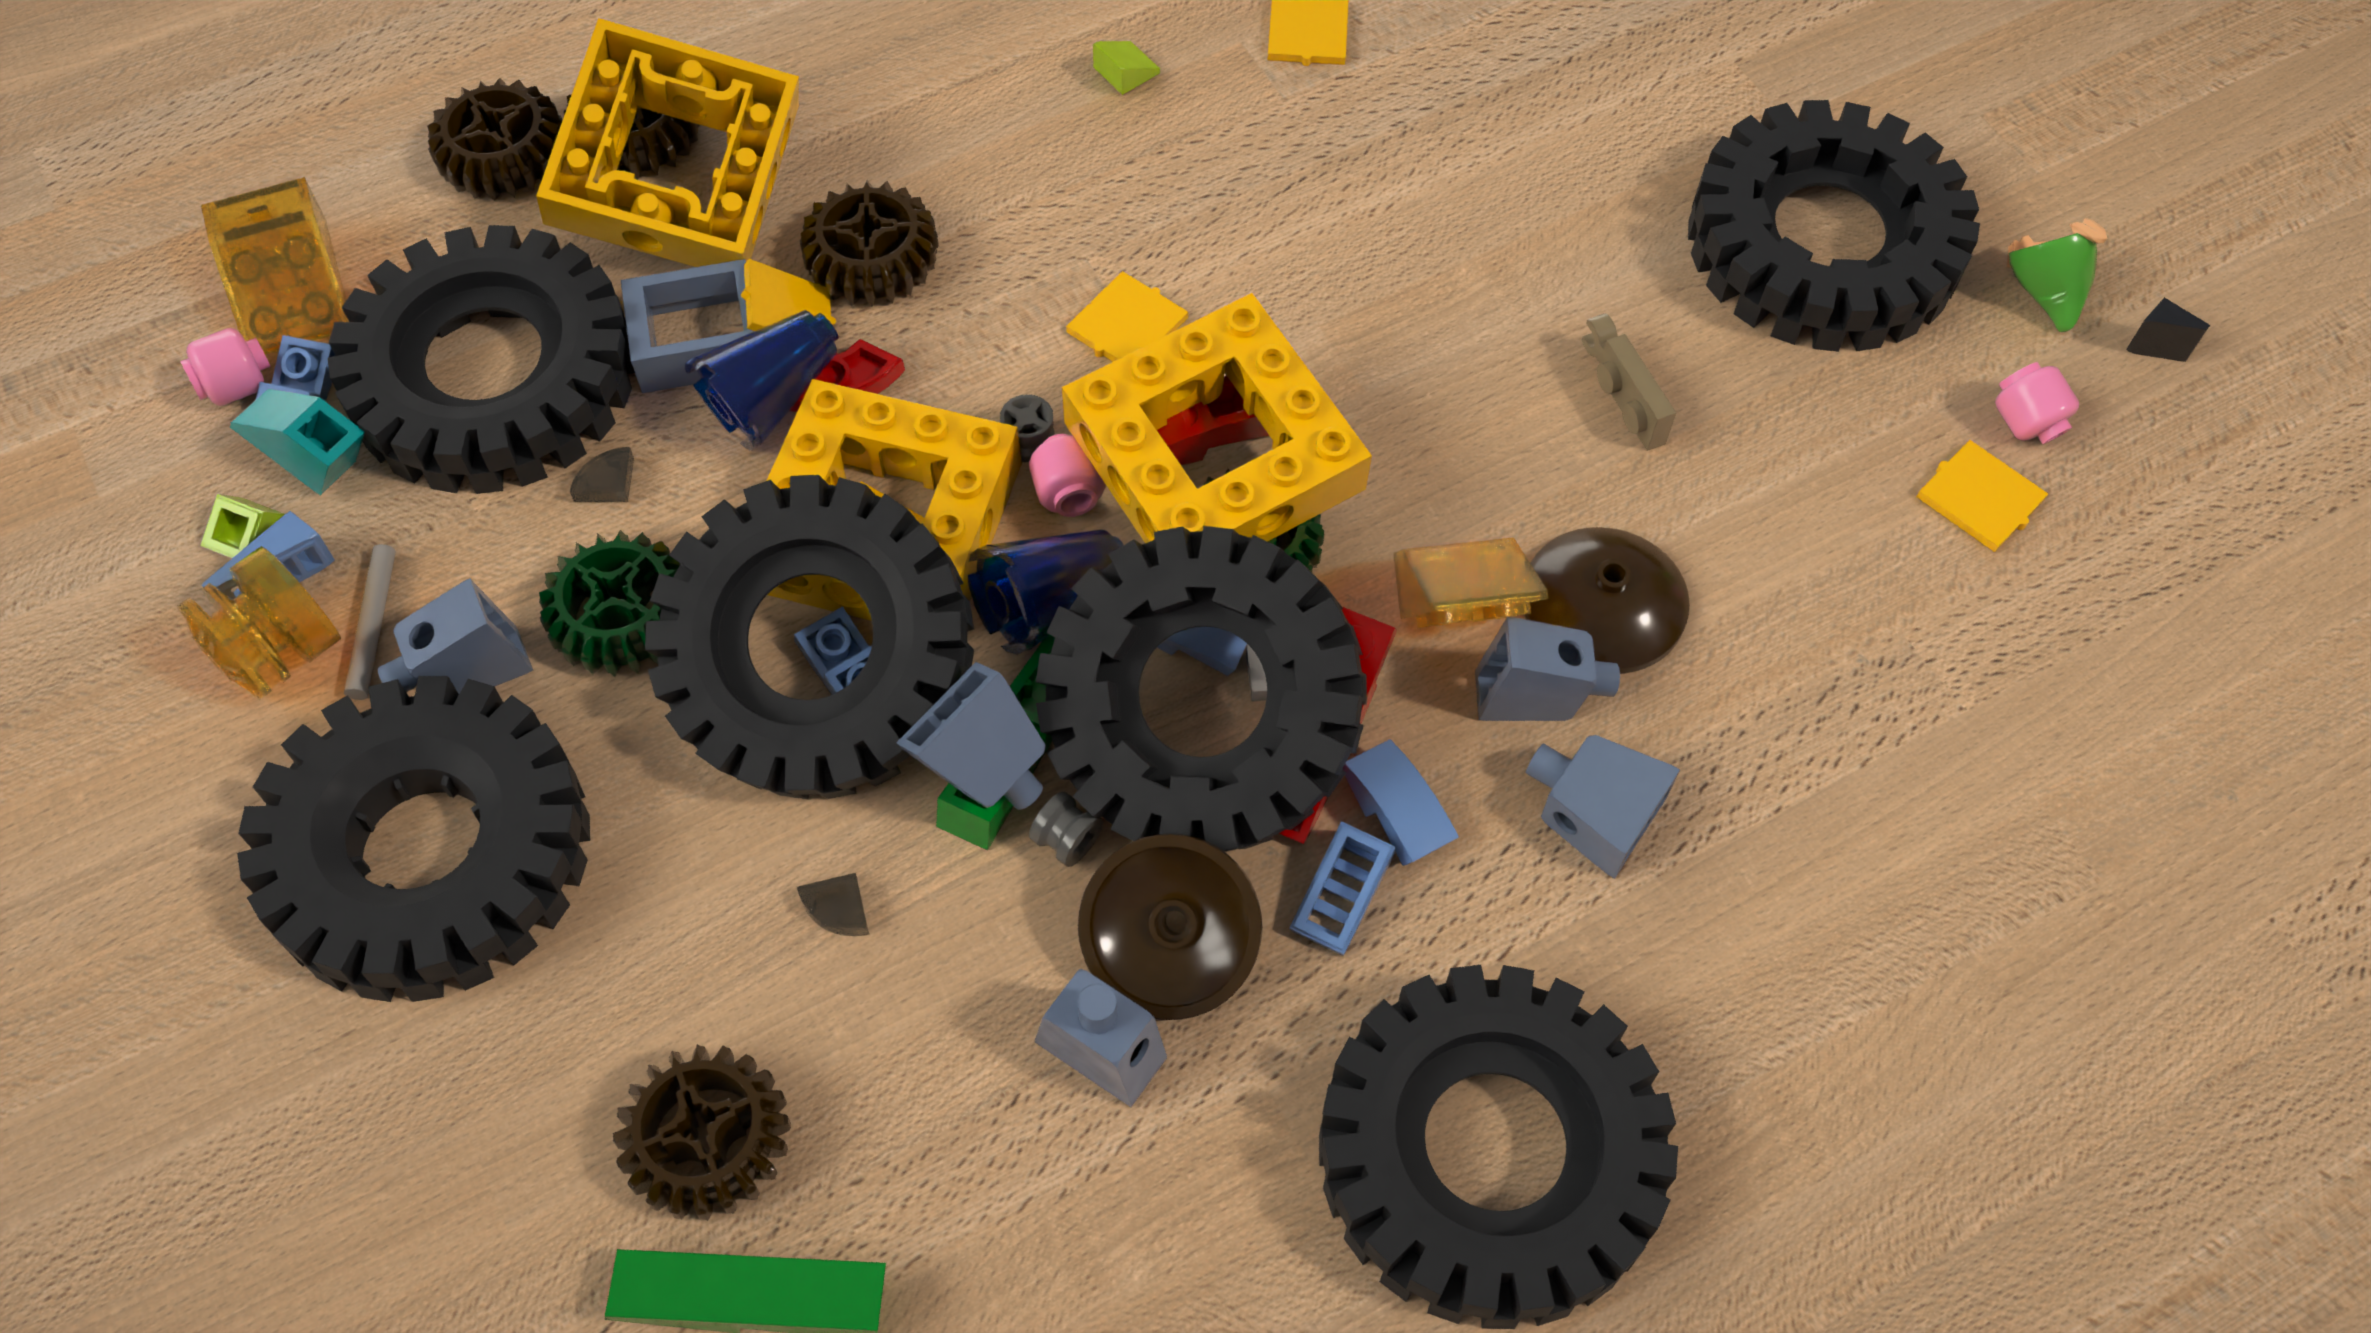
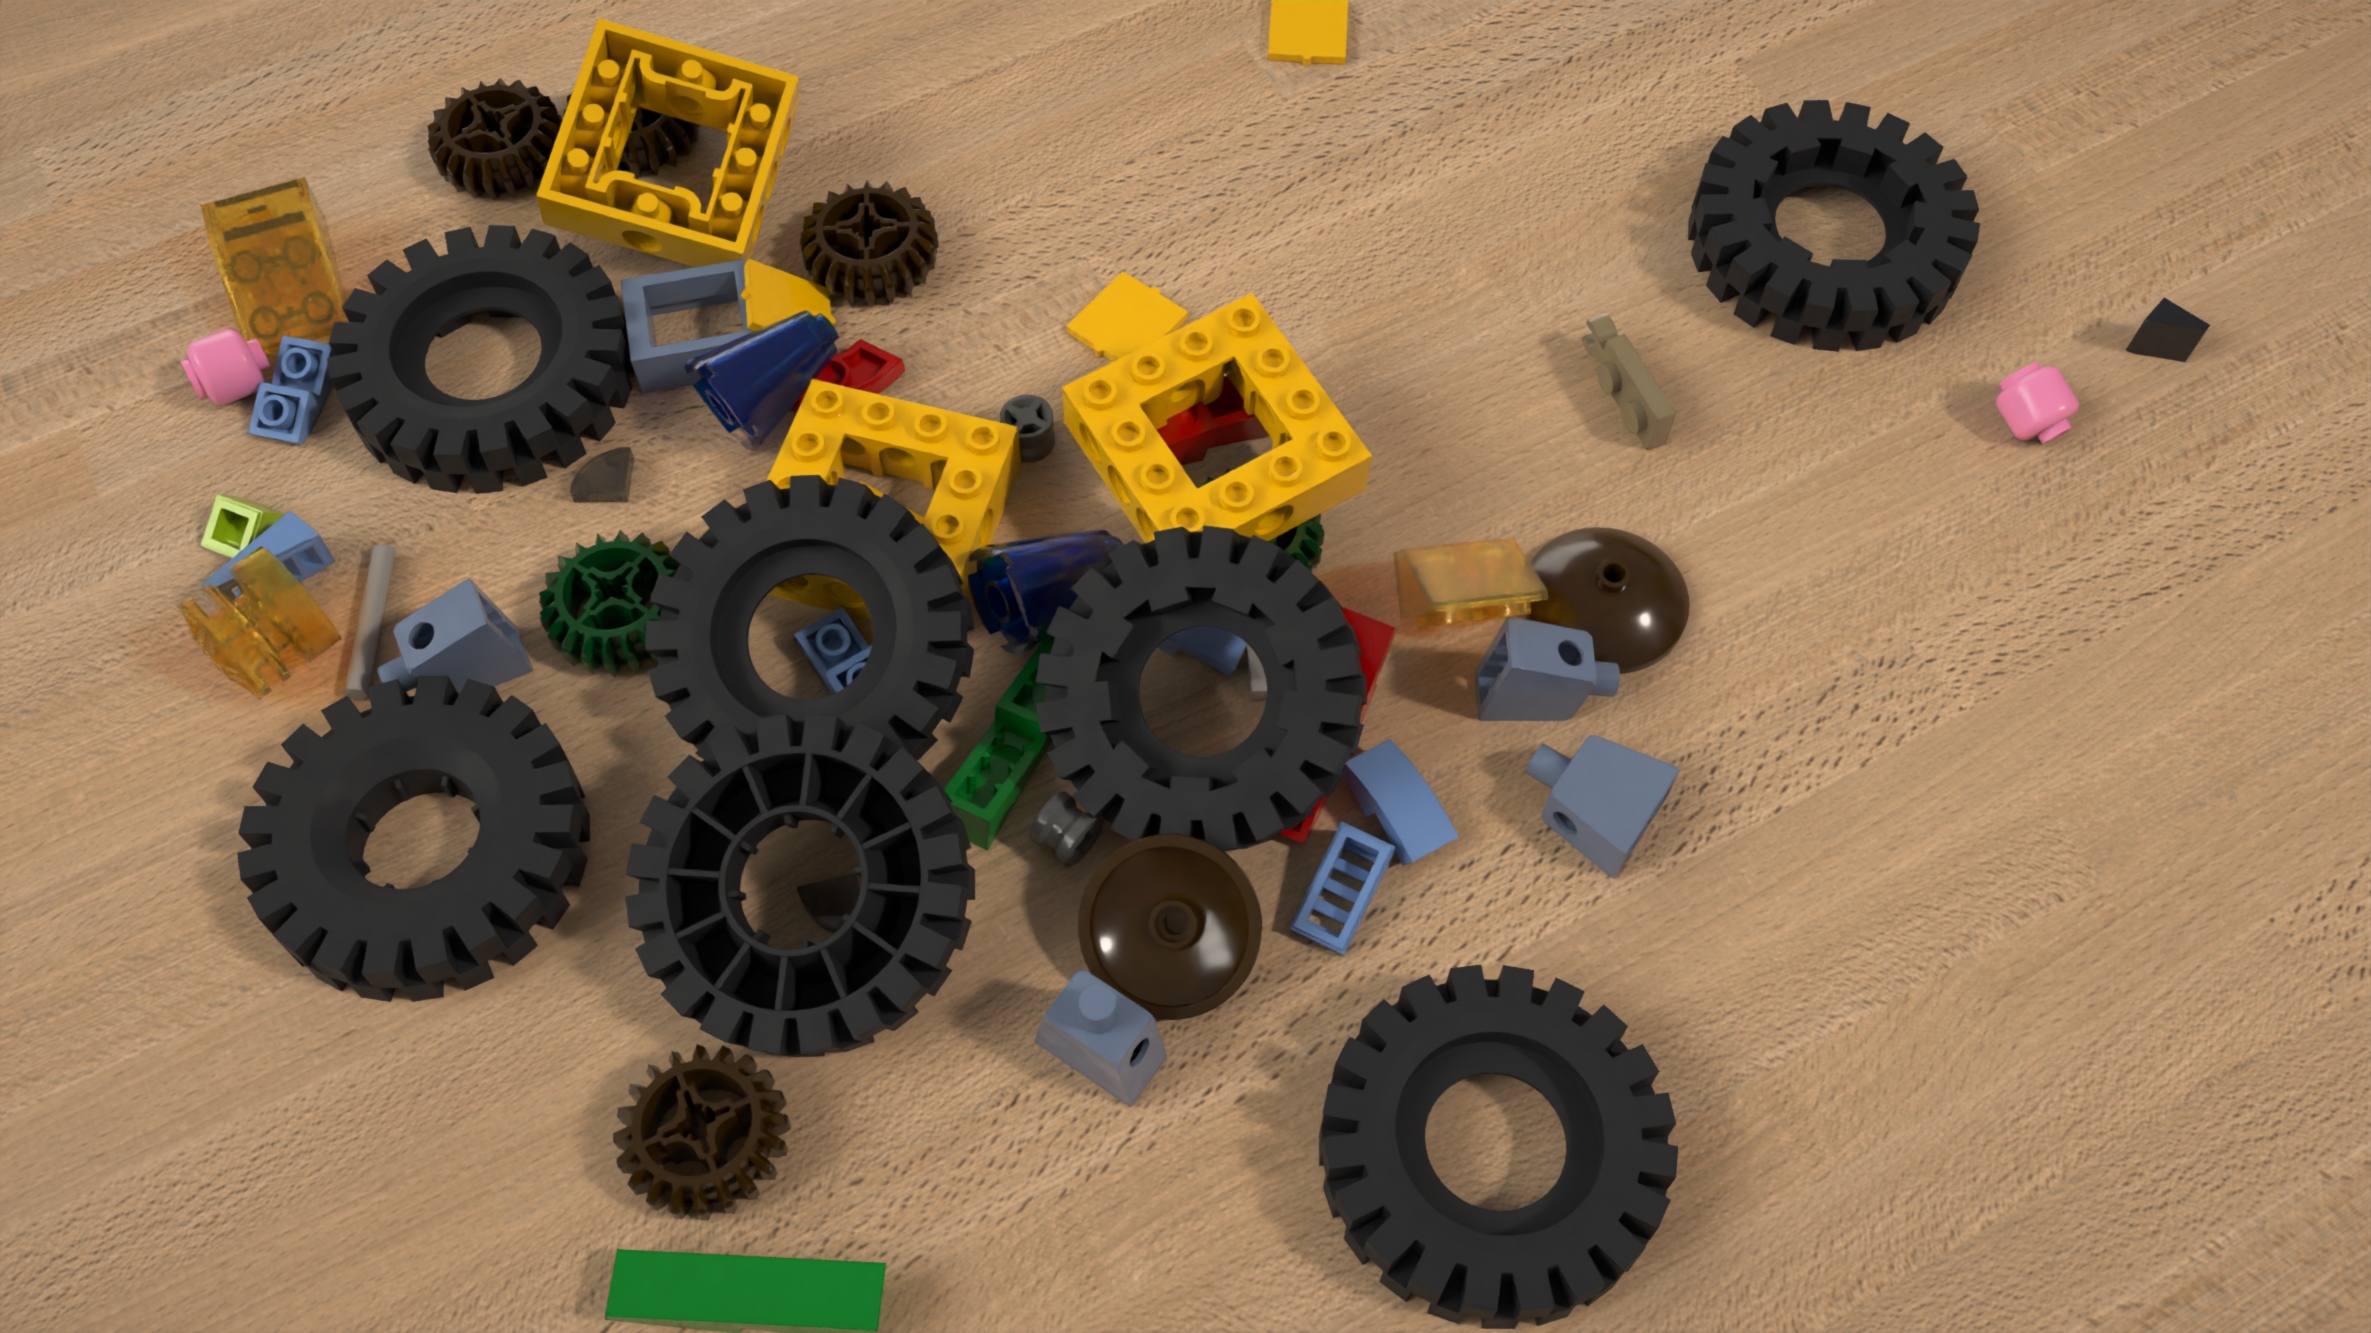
teal slope [230,389,365,496] -> none
sand blue torso [896,662,1045,810] -> none
bright pink head [1029,434,1106,517] -> none
lime slope [1093,41,1160,95] -> none
yellow piece [1916,440,2048,552] -> none
bright green hat [2006,218,2108,332] -> none
none -> black tyre [625,713,975,1057]

